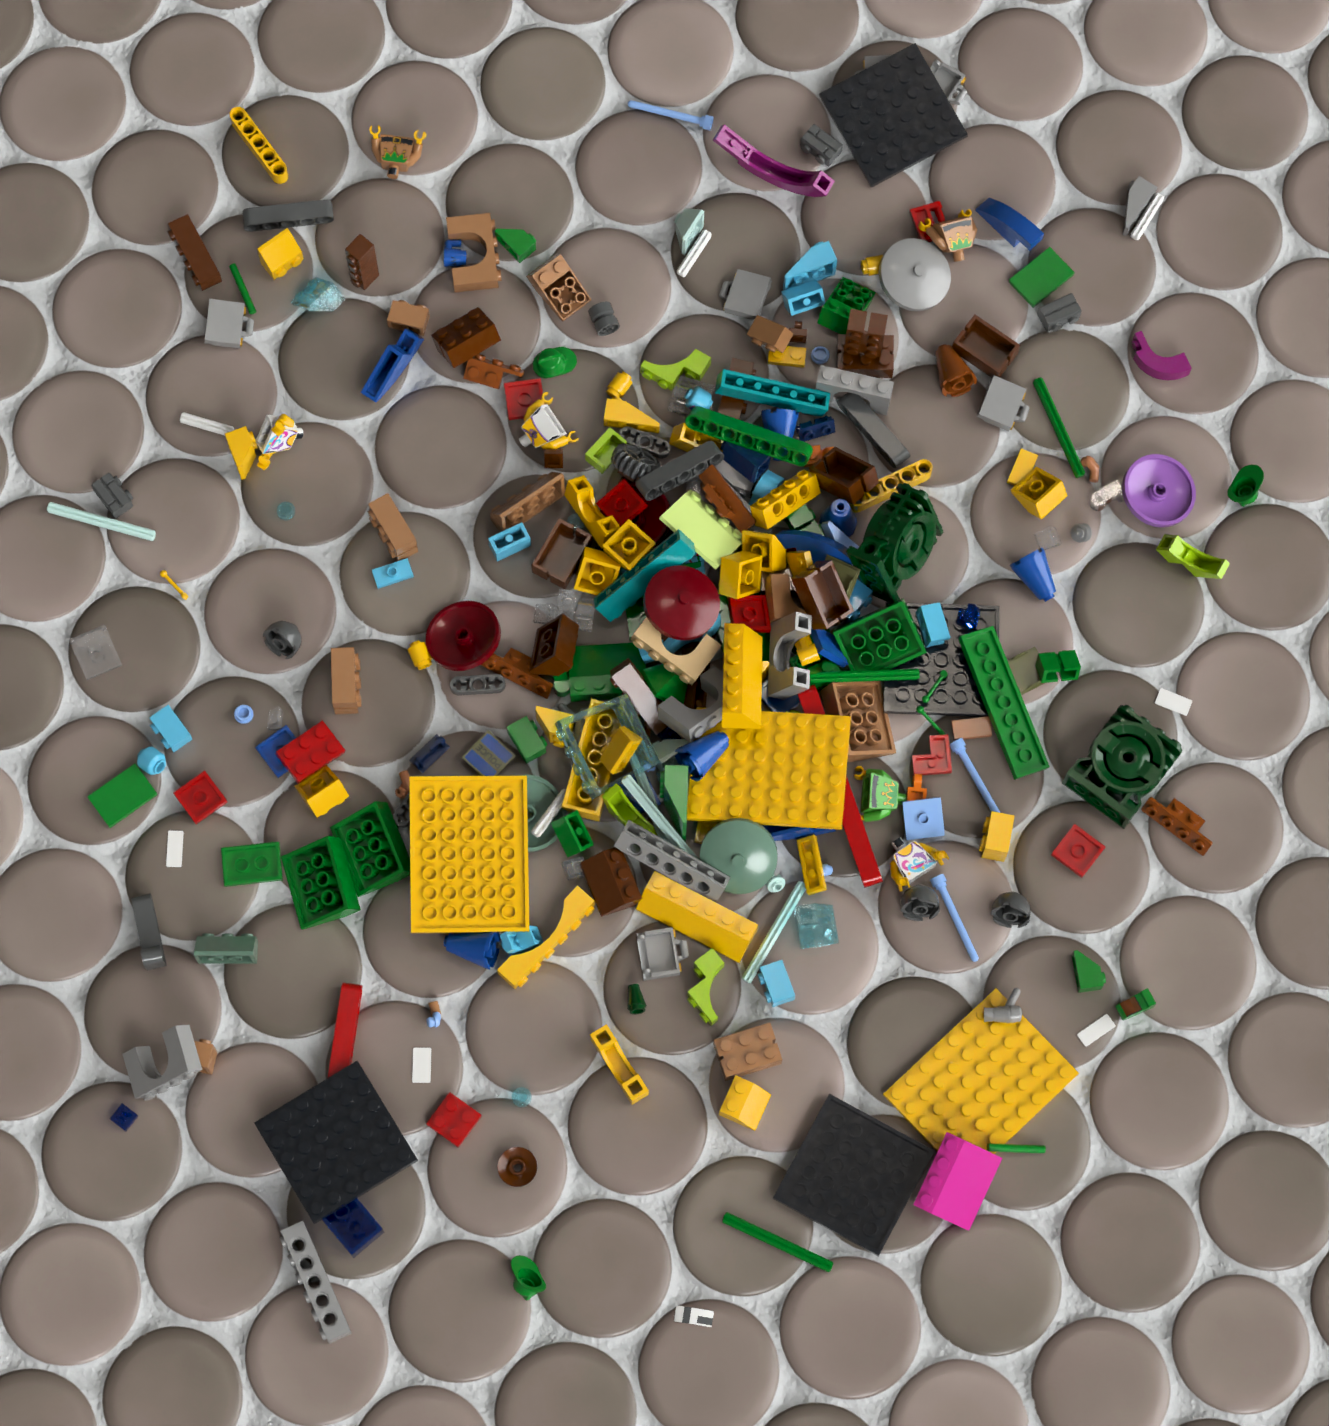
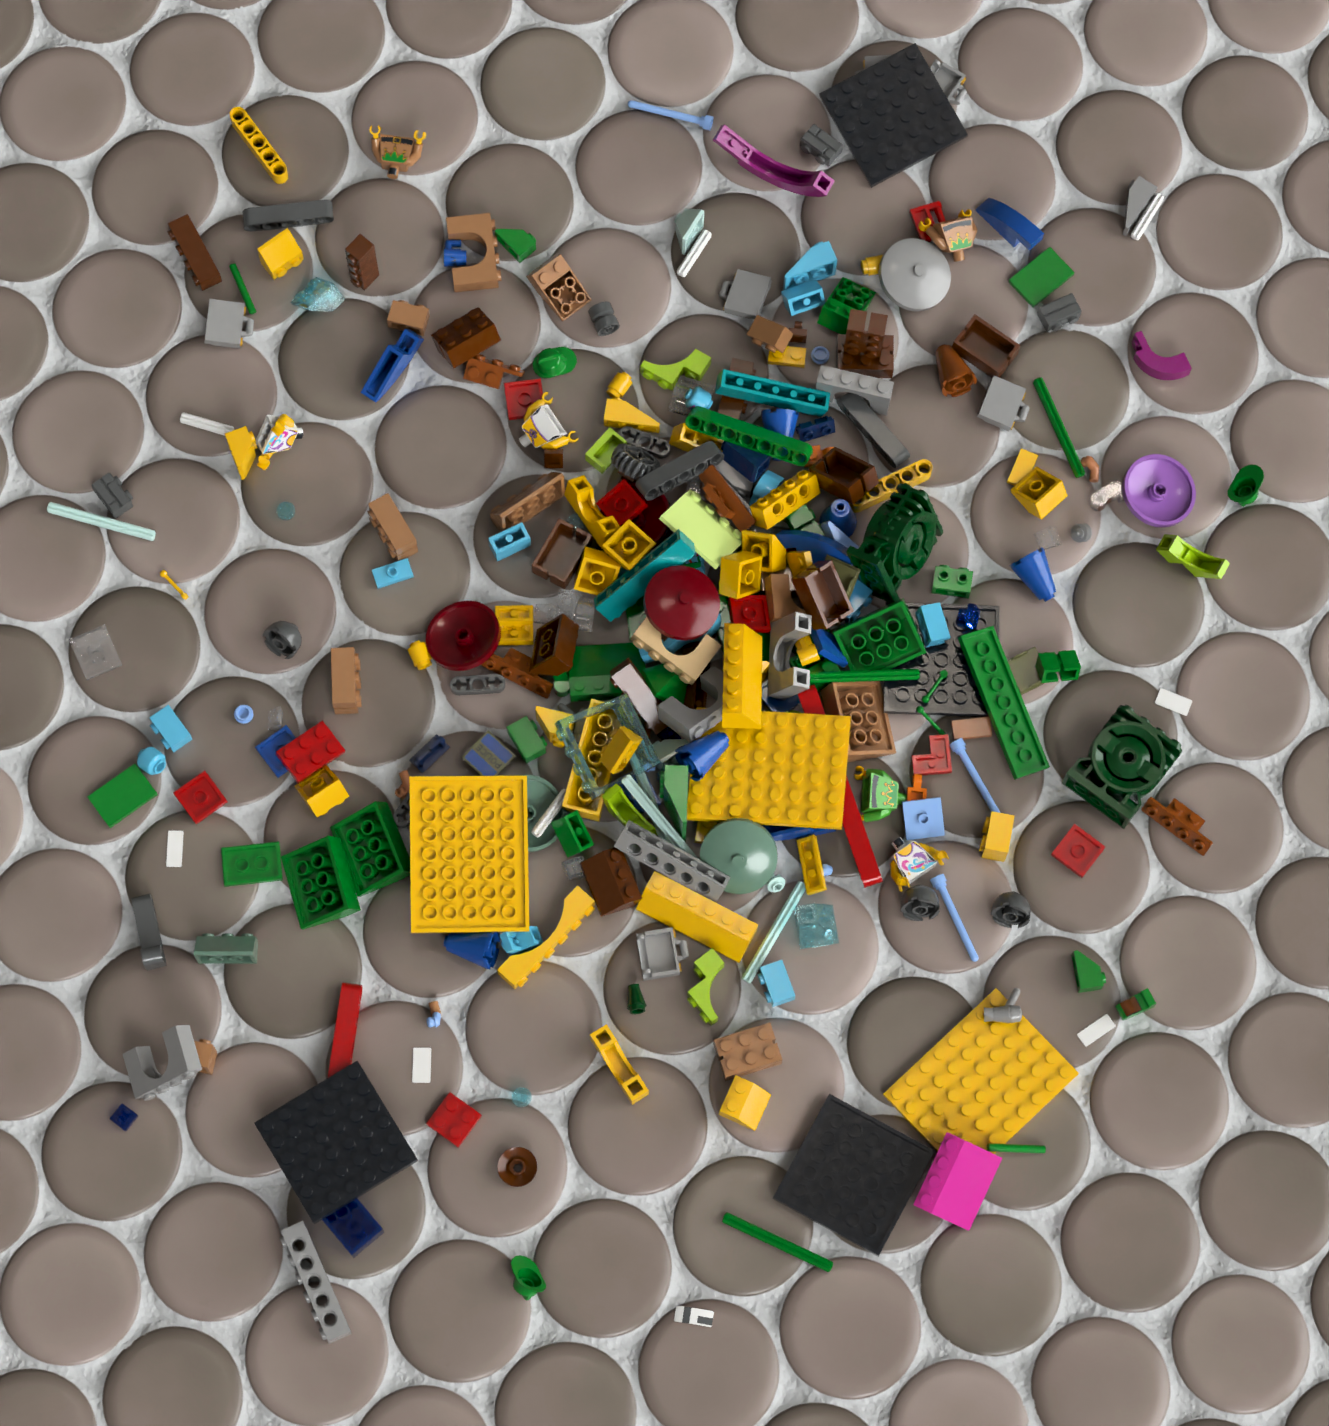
none -> yellow slope [495,605,533,645]
none -> green brick [931,565,973,599]

